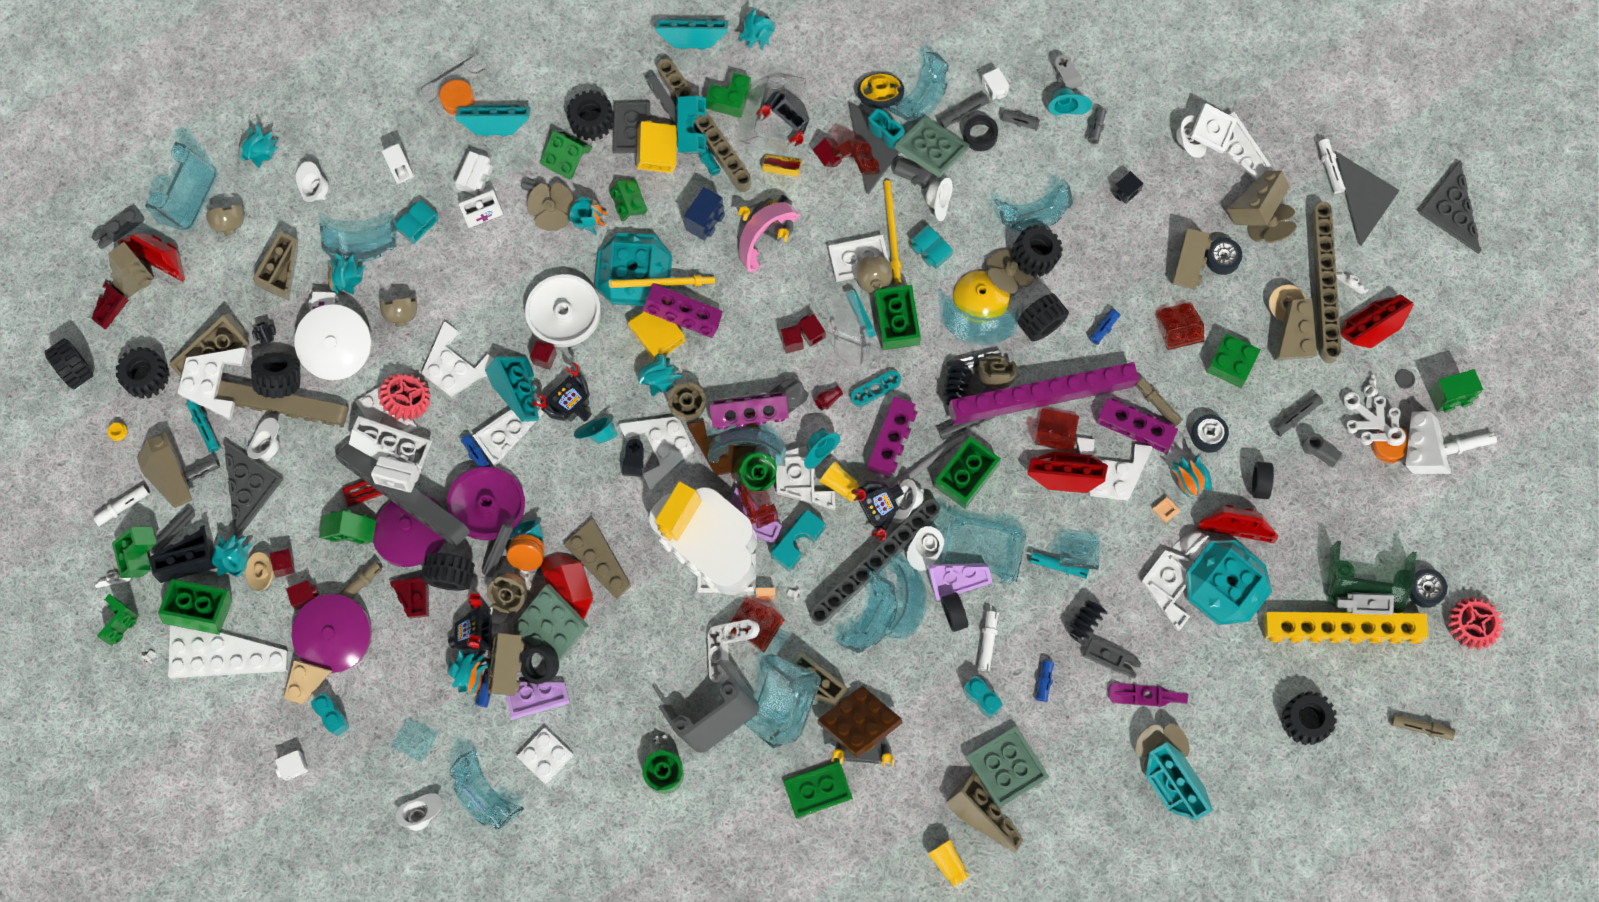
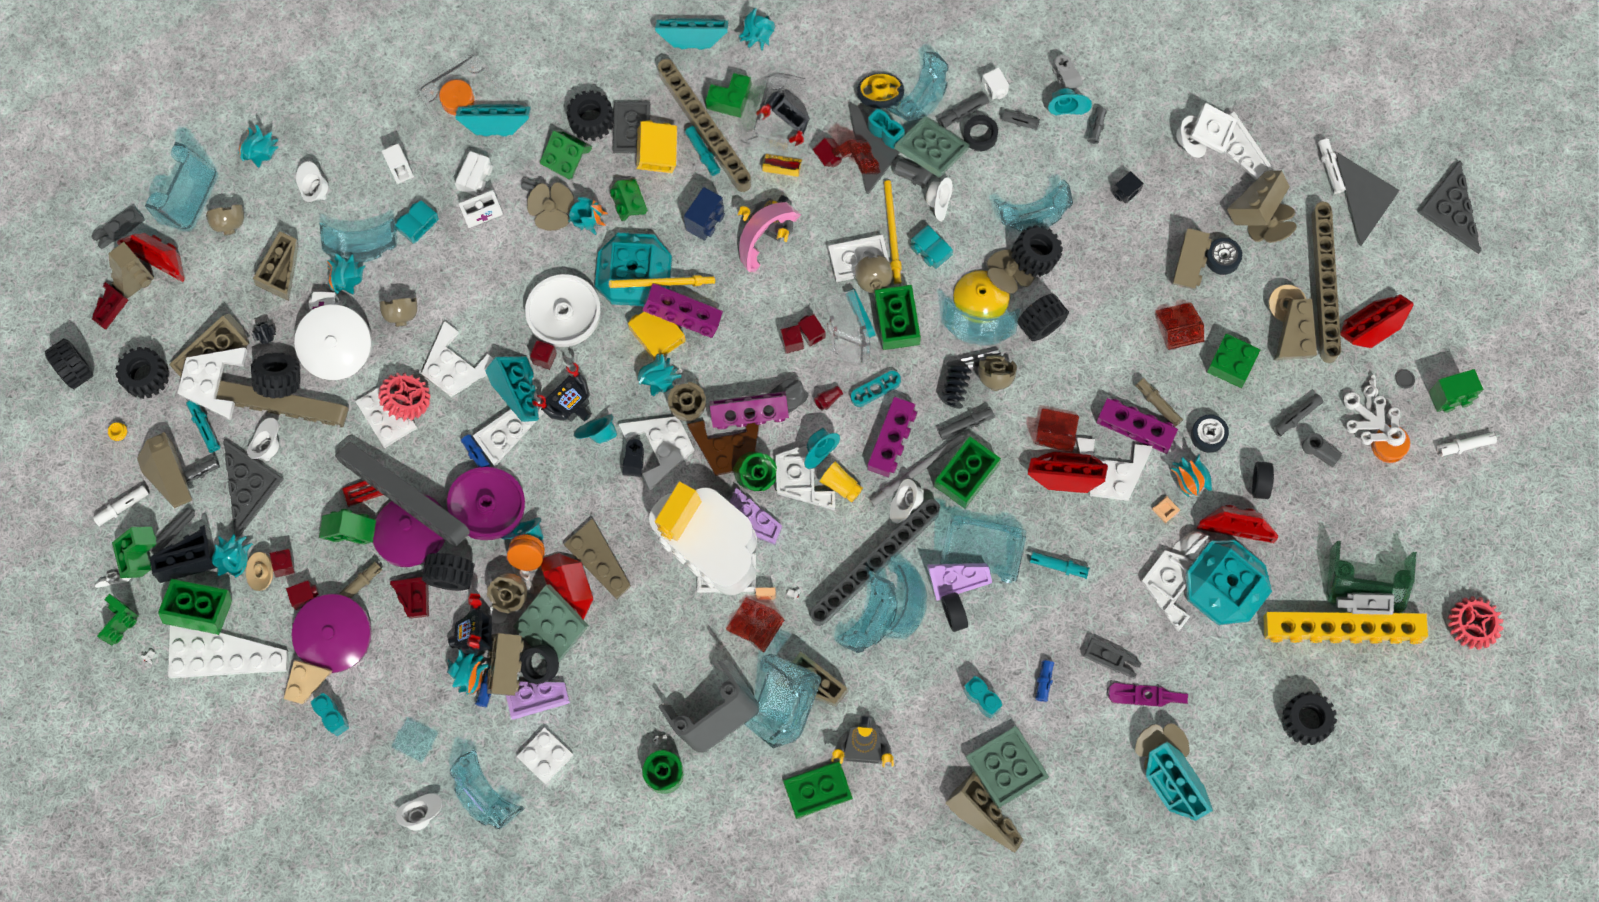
white brick [275,750,309,781] -> none
white wedge [349,416,432,482] -> none
white brick [371,456,419,492] -> none
dark grey axle [482,524,513,577] -> none
dark grey beam [645,73,678,126] -> none
teal arch [677,96,706,154] -> none
clear light blue windscreen [708,426,787,466] -> none
white beam [708,620,760,684] -> none
clear red bracket [739,483,779,529] -> none
teal arch [771,510,826,572] -> none
reddish brown plate [817,686,903,758] -> none
torso [851,481,904,542] -> none
white piece [907,526,944,571] -> none
yellow plant [927,839,970,887] -> none
magenta brick [948,362,1139,425] -> none
white pin [977,611,999,672] -> none
clear light blue tile [1059,532,1100,570] -> none
black piece [1066,600,1108,645] -> none
blue pin [1089,309,1120,345] -> none
white piece [1336,273,1369,294] -> none
dark tan pin [1391,713,1455,741] -> none
white wedge [1405,411,1451,474] -> none
wheel [1407,569,1448,608] -> none

